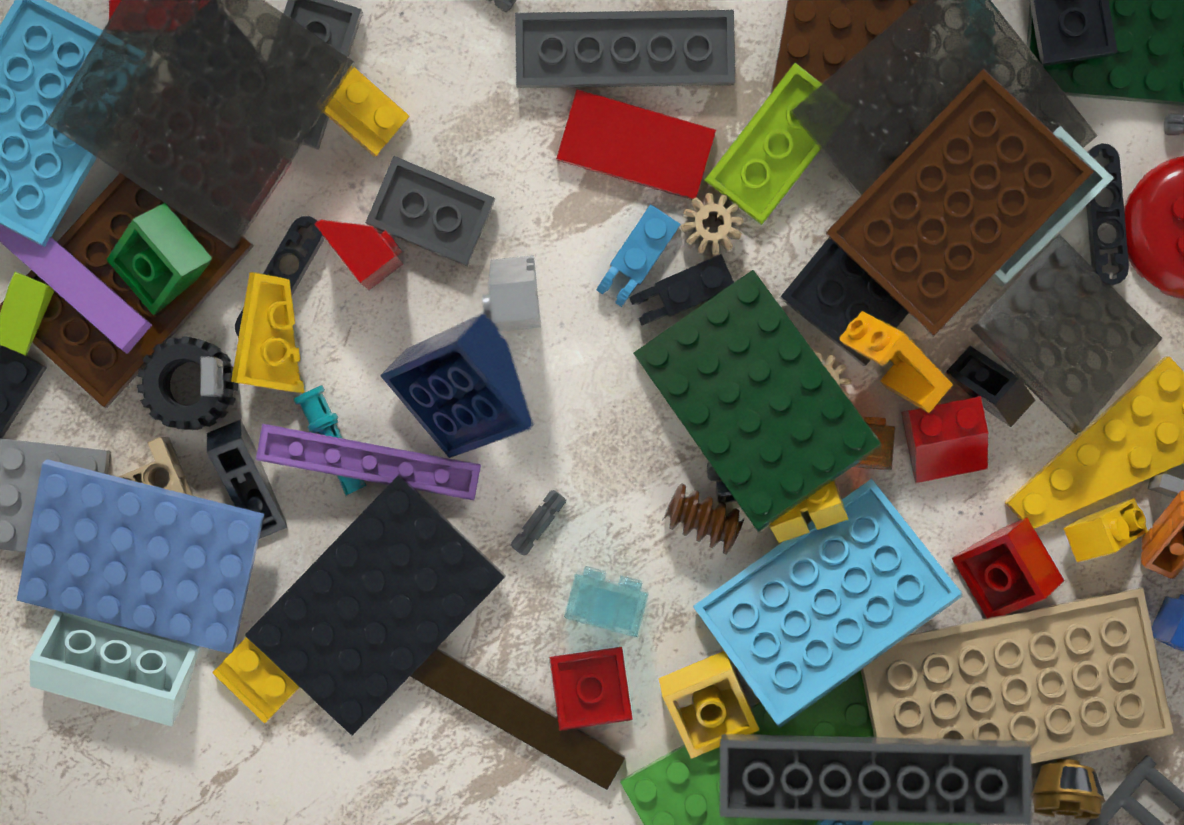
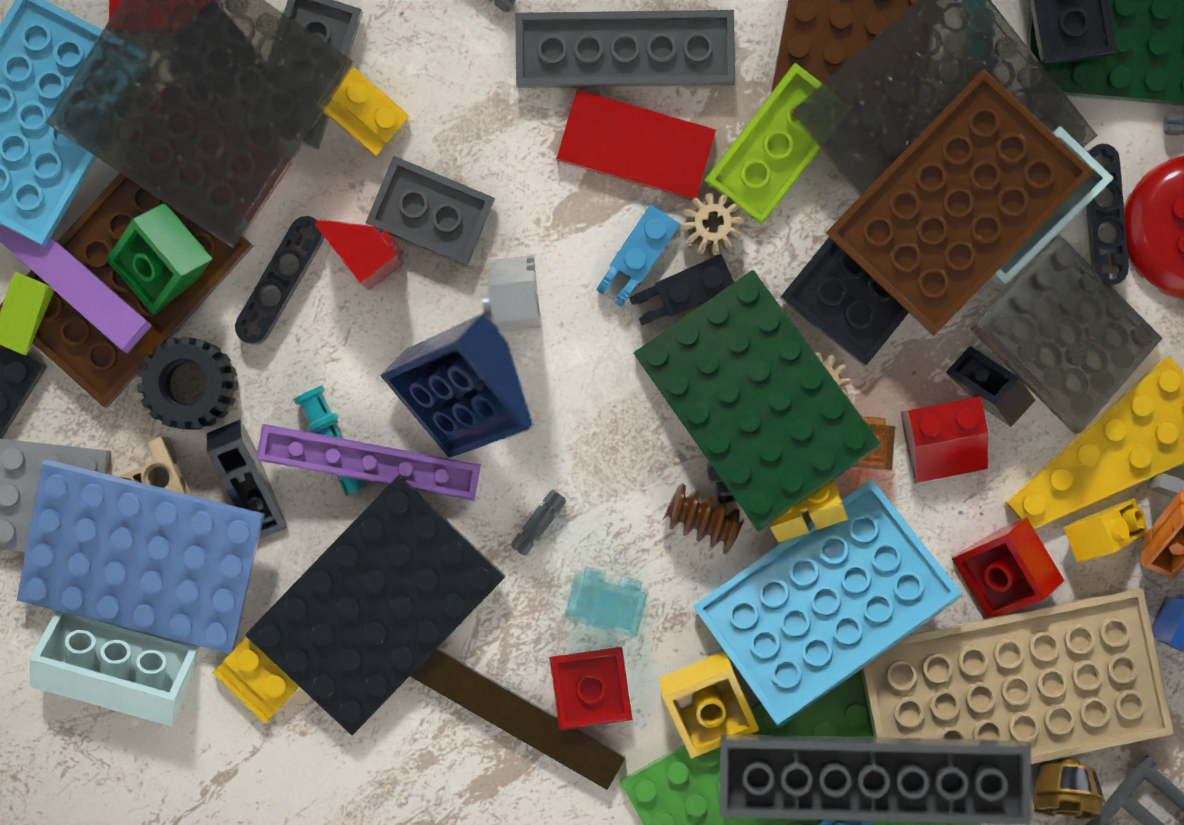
light grey tile [201,357,223,397] -> none
yellow wing [231,272,305,393] -> none
light orange panel [839,311,953,413] -> none

